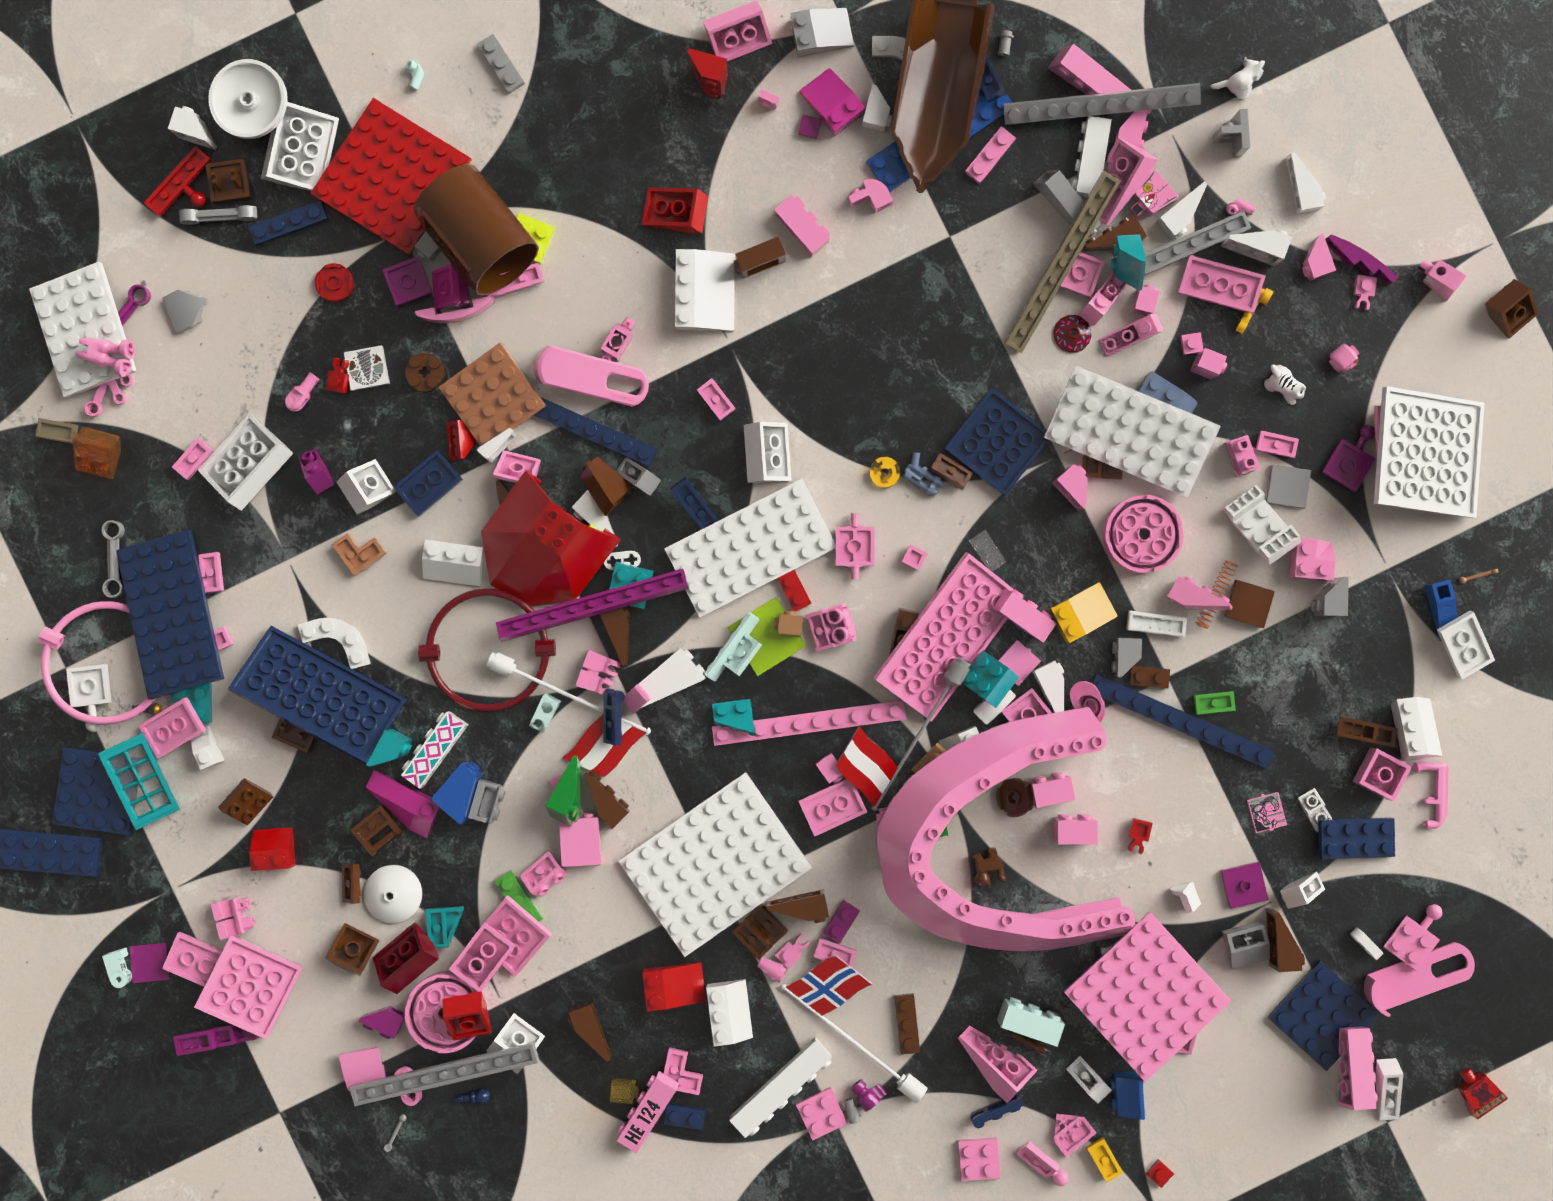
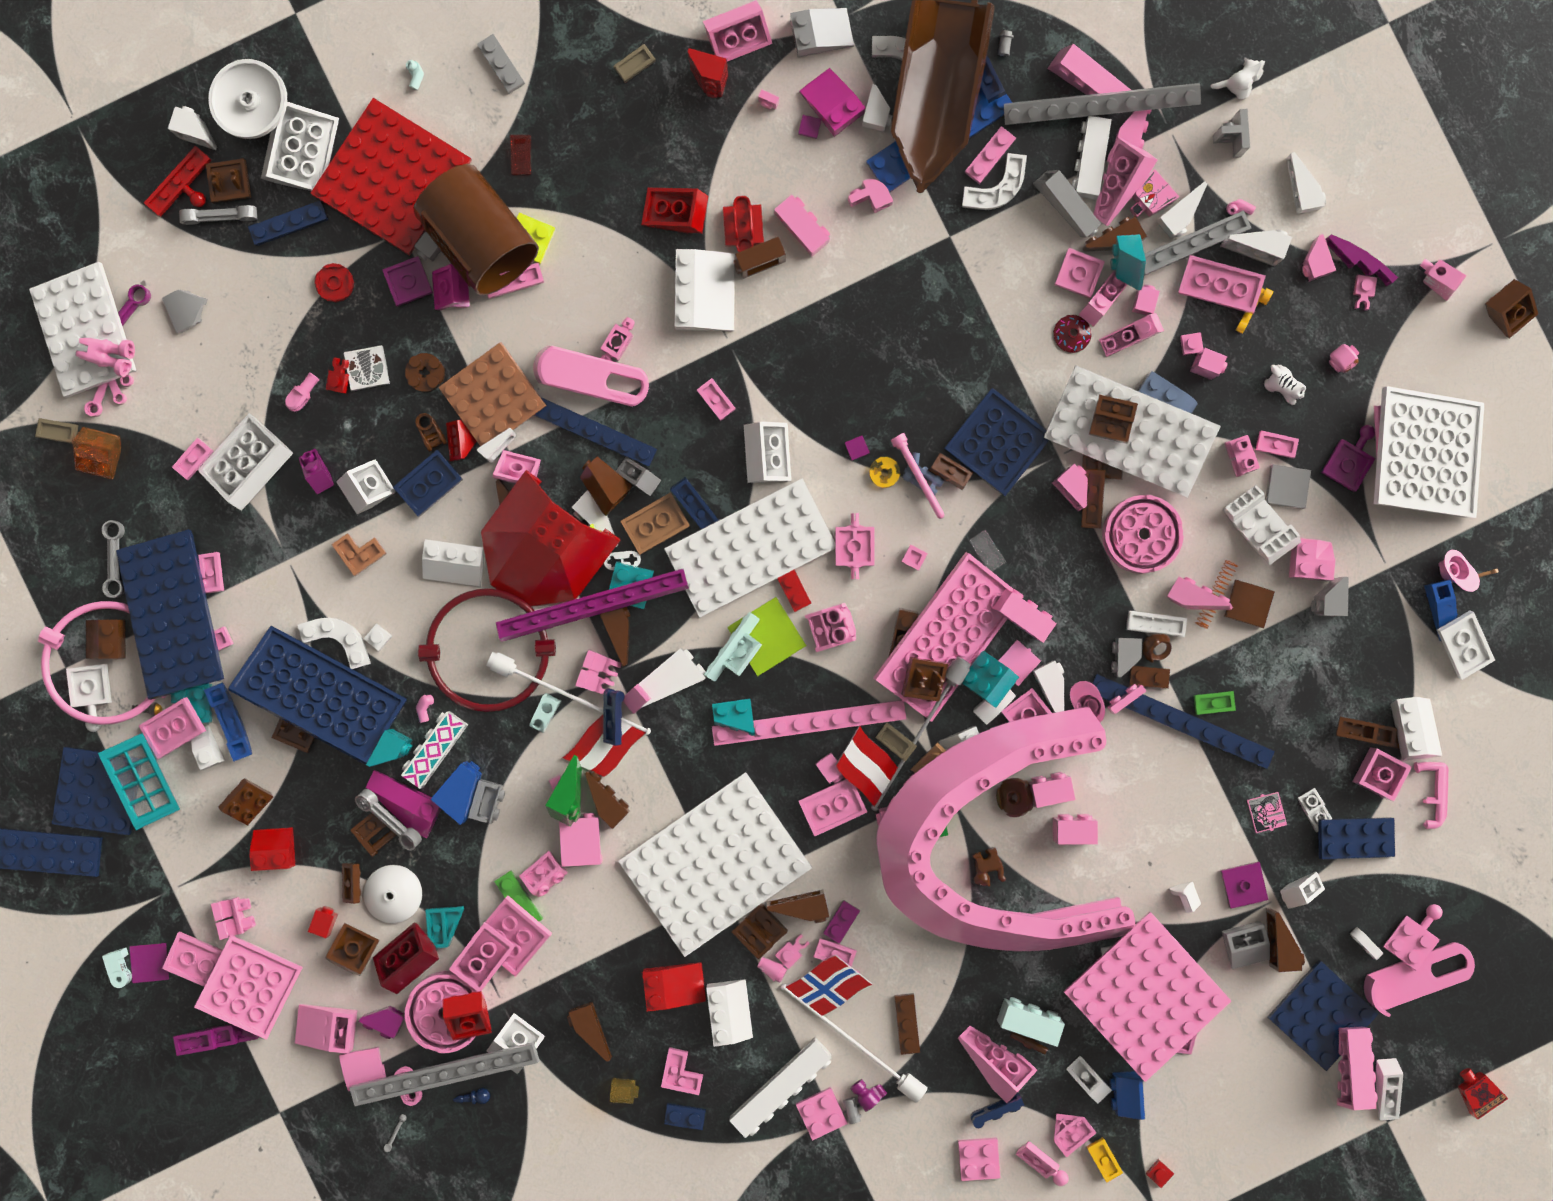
bright pink slope [415,296,494,323] -> none
bright pink brick [617,1071,679,1154] -> none
medium nougat brick [774,611,803,636] -> none
dark tan plate [1004,171,1121,353] -> none
yellow slope [1048,582,1117,643] -> none
red plate [1128,818,1153,854] -> none
none -> reddish brown slope [86,620,126,659]
none -> blue slope [204,682,252,762]
none -> bright pink slope [295,1004,358,1054]
none -> red brick [308,906,338,938]
none -> light grey piece [355,789,422,850]
none -> white plate [364,624,392,651]
none -> reddish brown piece [415,413,447,452]
none -> bright pink arm [416,695,434,723]
none -> clear red slope [510,134,531,174]
none -> dark tan tile [613,44,656,83]
none -> medium nougat plate [621,492,690,555]
none -> red piece [723,196,764,252]
none -> magenta tile [844,436,870,461]
none -> dark tan tile [875,722,917,761]
none -> bright pink piece [891,433,944,519]
none -> reddish brown plate [901,657,948,702]
none -> white plate [962,153,1027,210]
none -> reddish brown plate [1081,469,1106,529]
none -> reddish brown slope [1089,394,1138,444]
none -> bright pink plate [1107,684,1146,714]
none -> reddish brown piece [1142,634,1172,663]
none -> bright pink piece [1438,550,1480,592]

